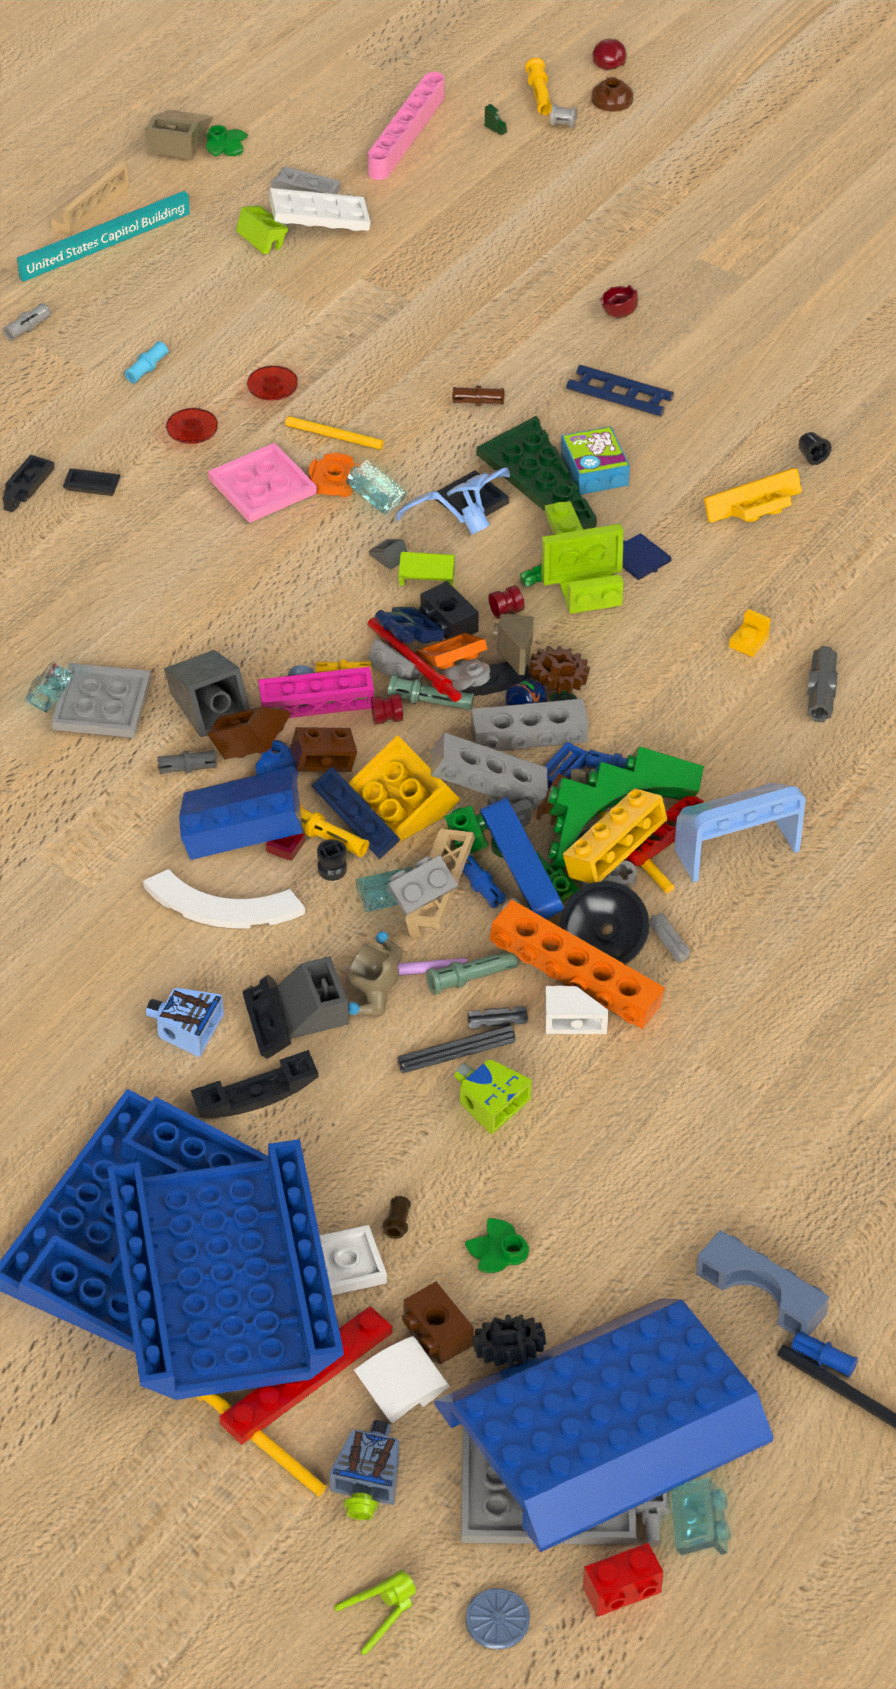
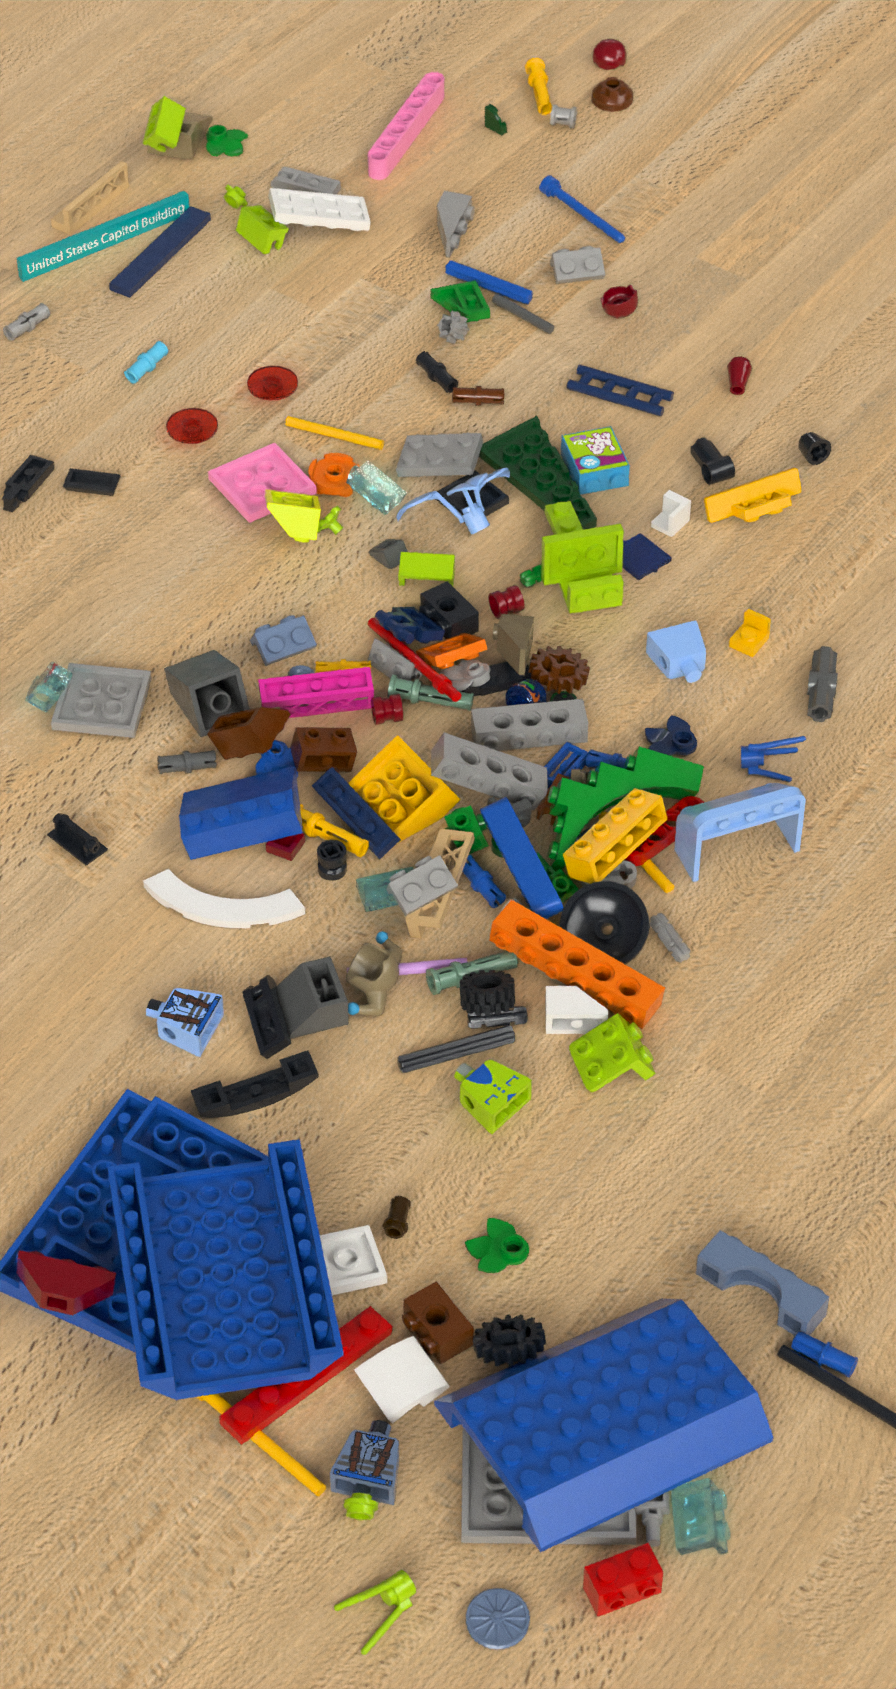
none -> dark red slope [17,1250,116,1316]
none -> black hinge [47,813,108,866]
none -> dark blue tile [109,206,211,298]
none -> lime hinge [143,96,186,152]
none -> lime plate [224,185,248,209]
none -> sand blue bracket [250,615,317,666]
none -> neon yellow slope [265,489,321,543]
none -> lime plant [317,506,343,535]
none -> light grey plate [396,433,483,477]
none -> black pin [416,351,458,393]
none -> green wing [430,280,490,322]
none -> light grey slope [437,191,475,258]
none -> light grey gear [437,311,469,344]
none -> blue axle [445,260,533,304]
none -> black tyre [460,970,515,1016]
none -> dark grey bar [492,294,555,334]
none -> blue piece [539,175,625,243]
none -> light grey bracket [550,246,605,284]
none -> lime bracket [569,1013,656,1092]
none -> dark blue plate [645,715,697,755]
none -> light blue torso [646,620,706,683]
none -> white panel [651,490,691,537]
none -> black piece [690,437,735,485]
none -> dark red cone [727,356,752,395]
none -> blue plant [741,736,806,782]

